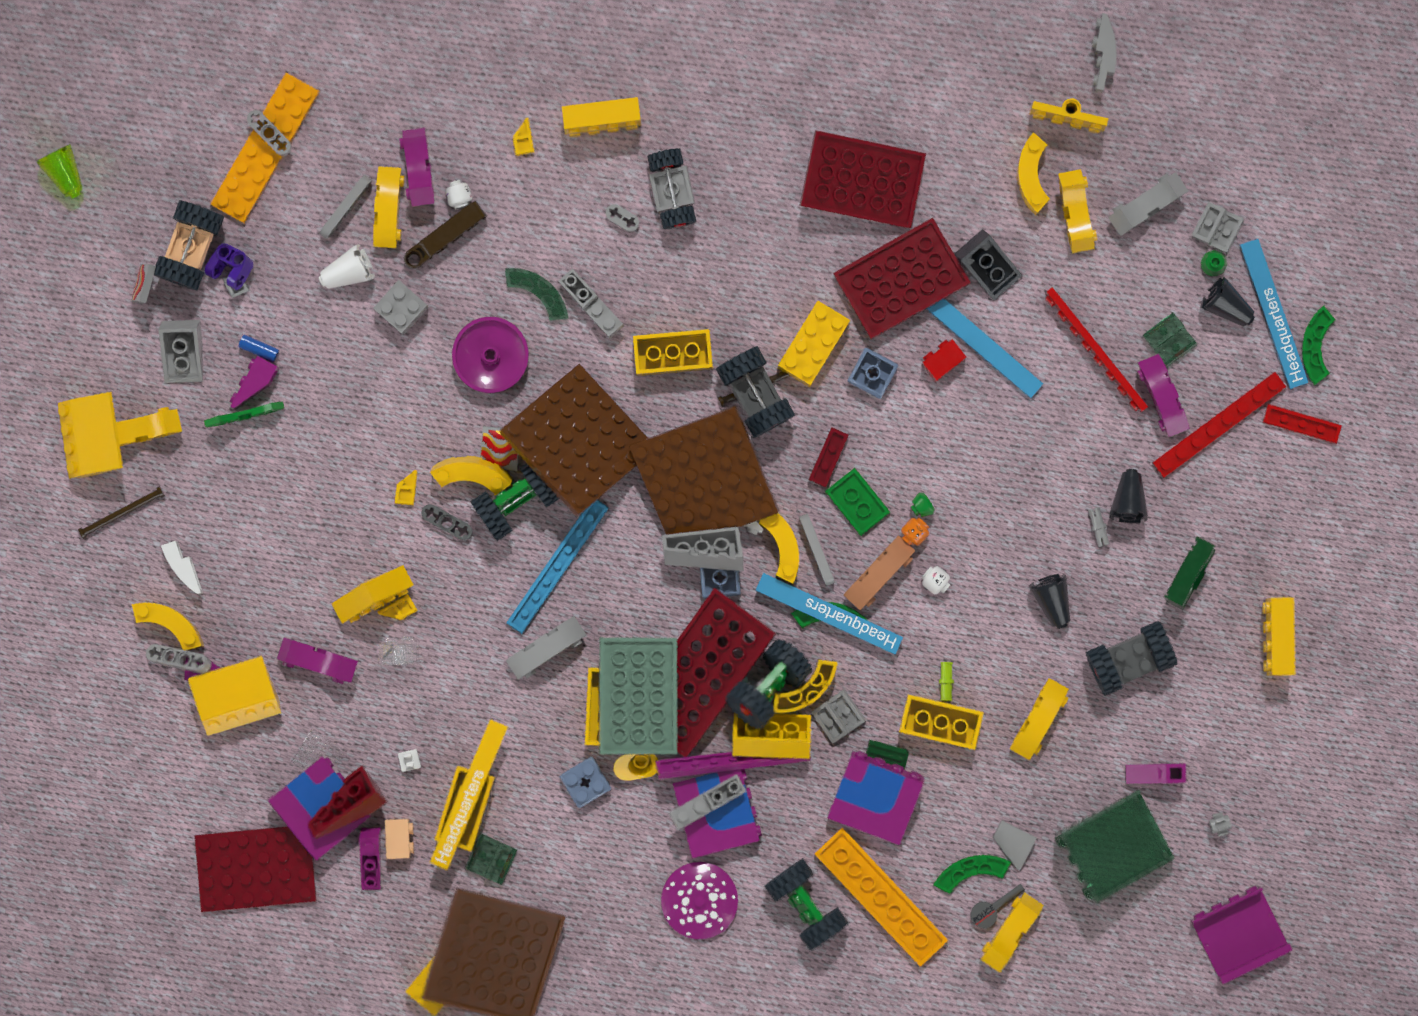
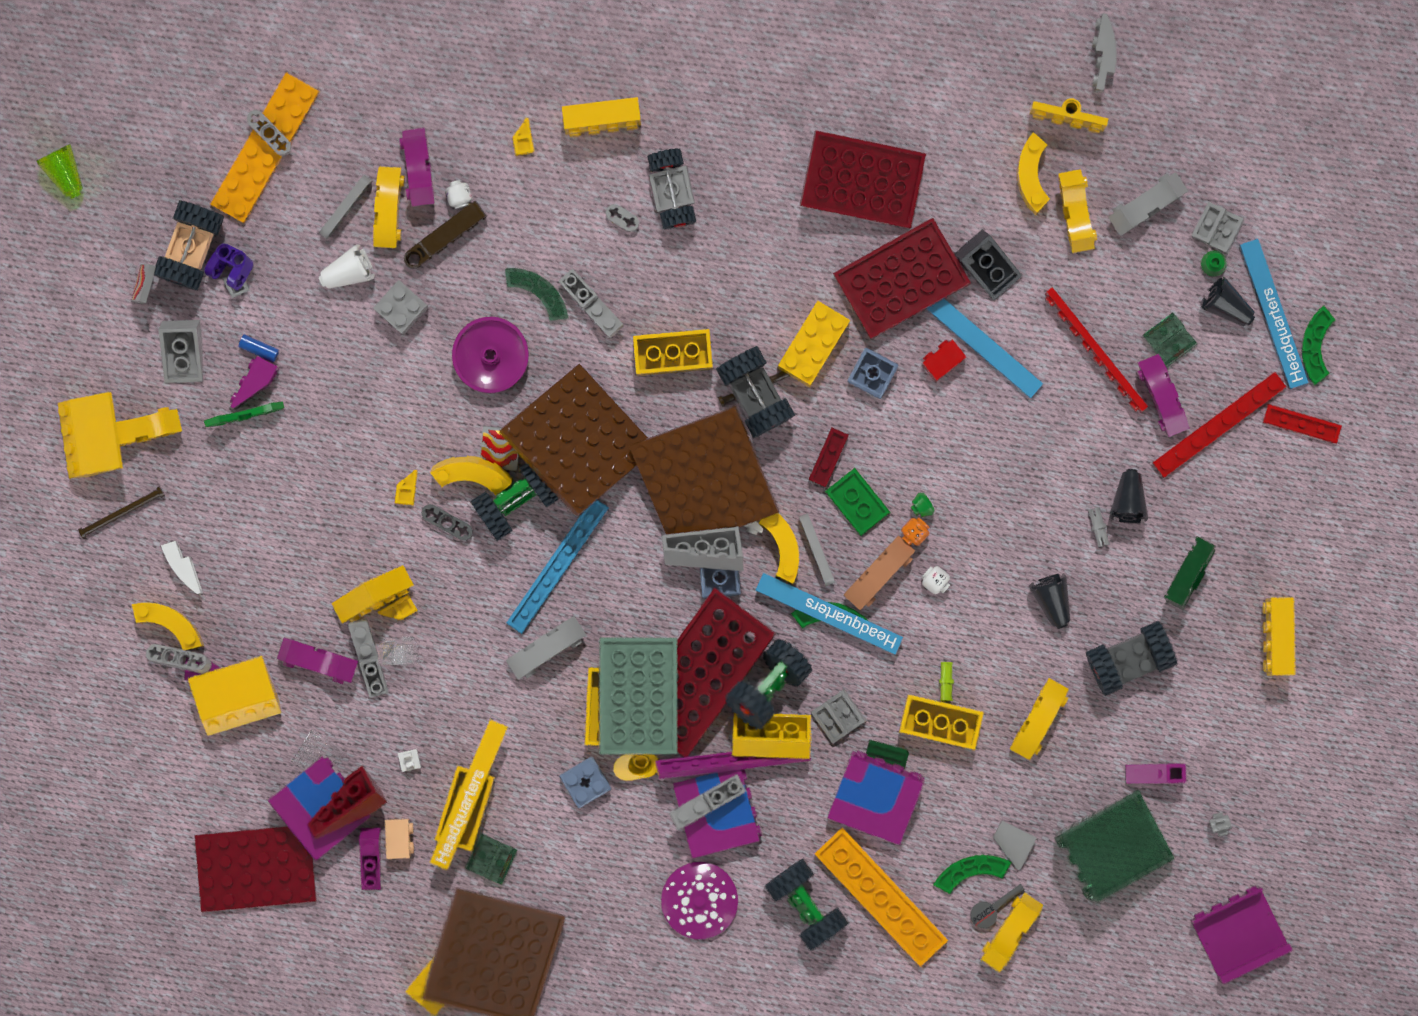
yellow brick [773,659,838,713] -> none
none -> light grey slope [348,618,388,698]

